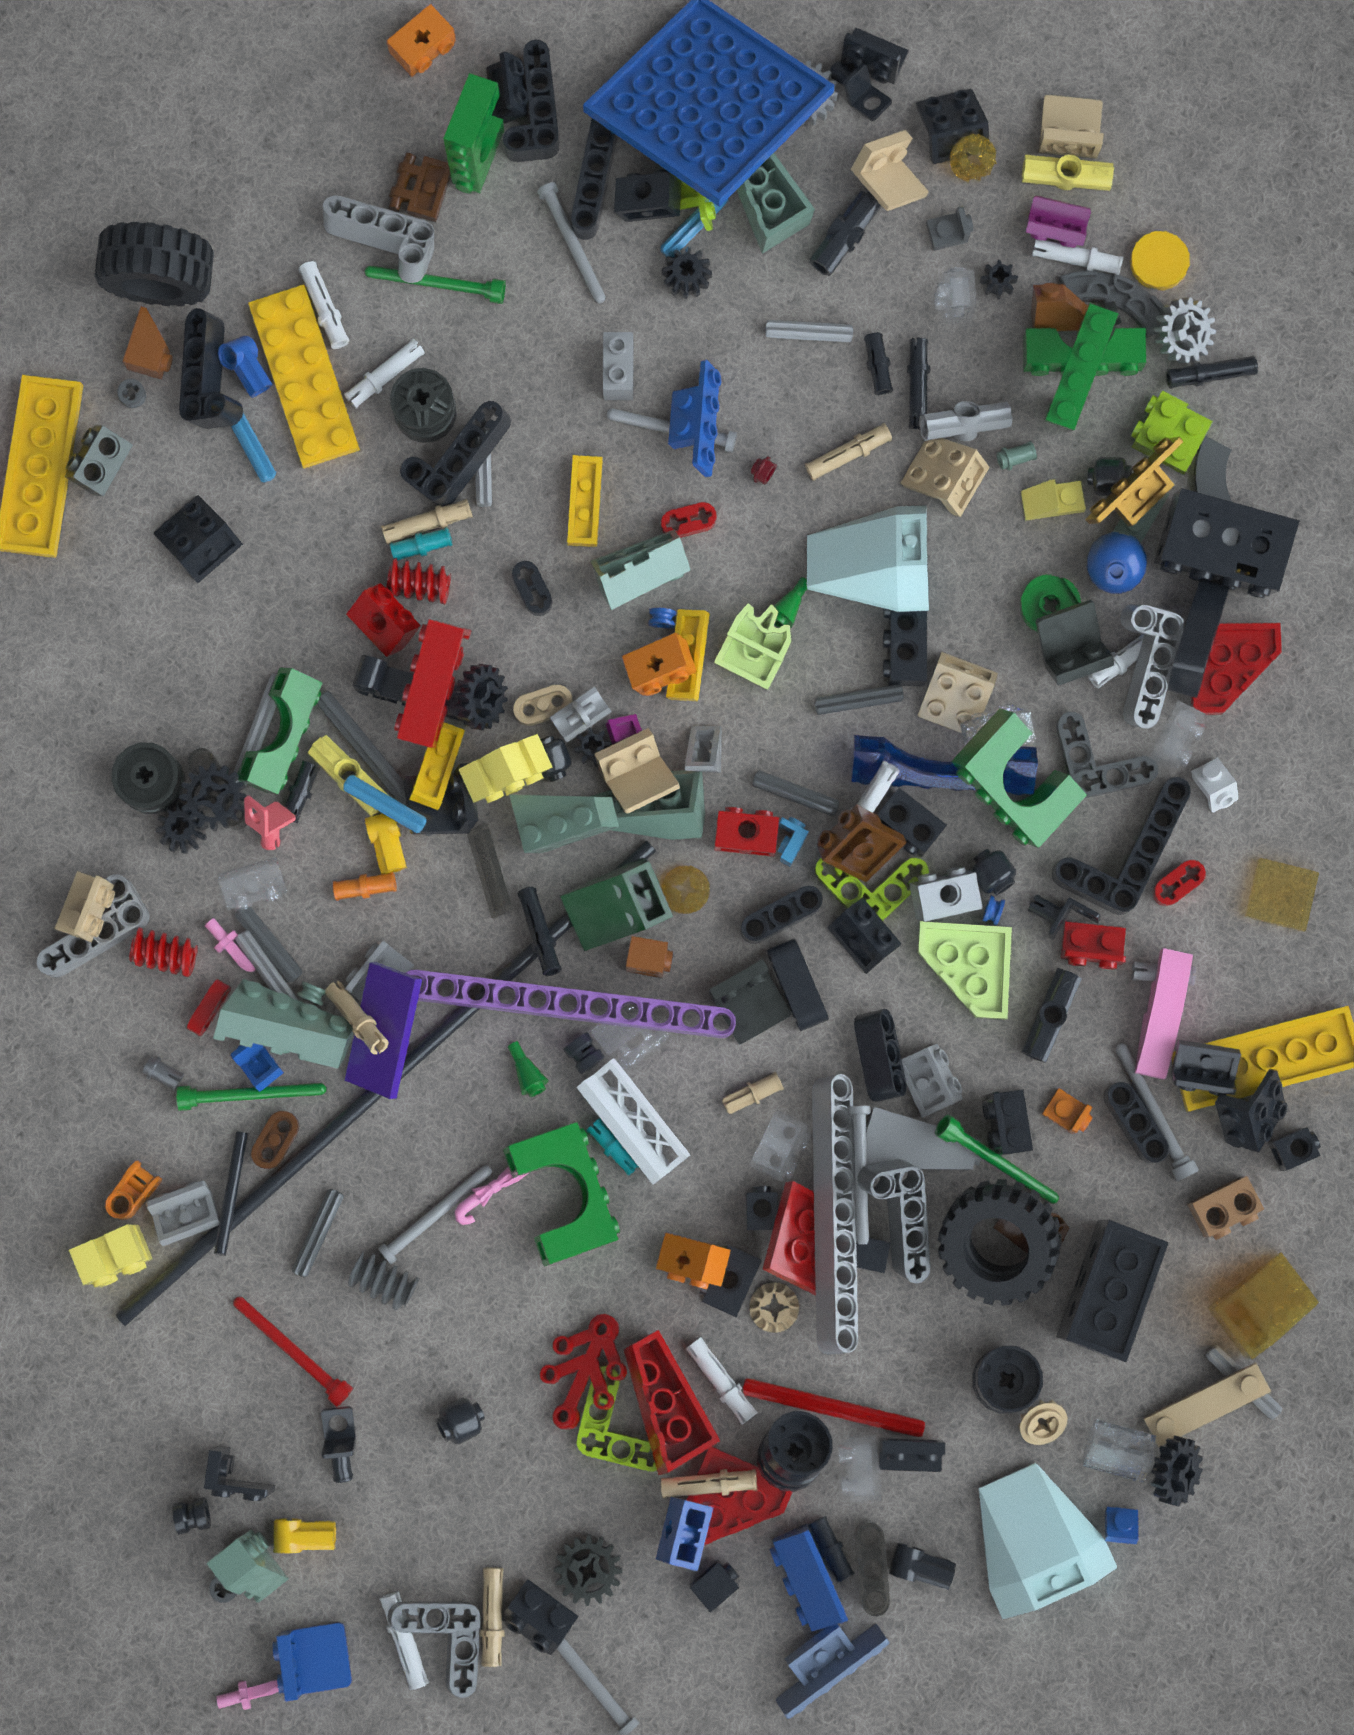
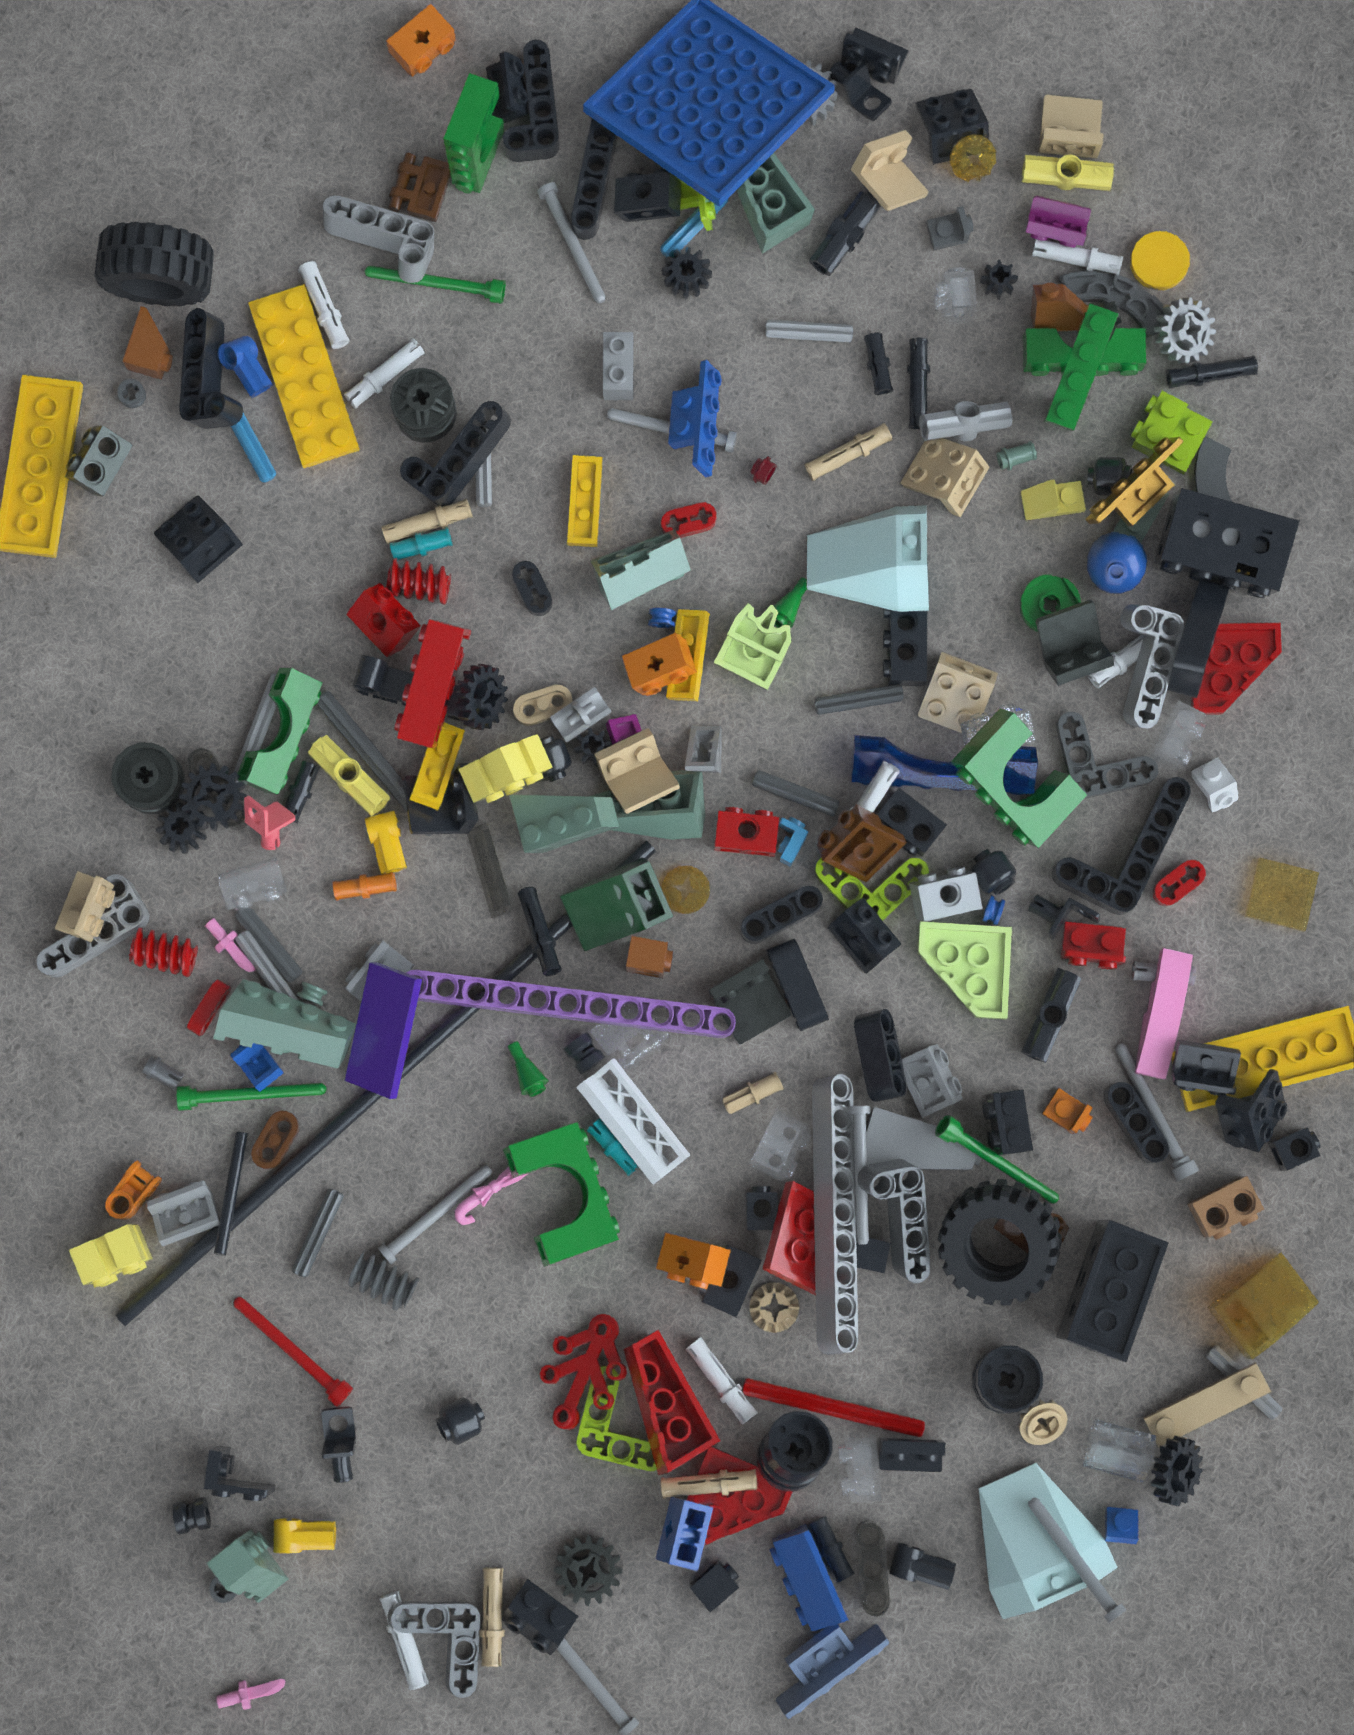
blue bracket [273,1622,352,1702] -> none
tan pin [325,981,388,1054] -> none
dark azure axle [343,775,426,833] -> none
none -> light grey bar [1028,1497,1126,1623]

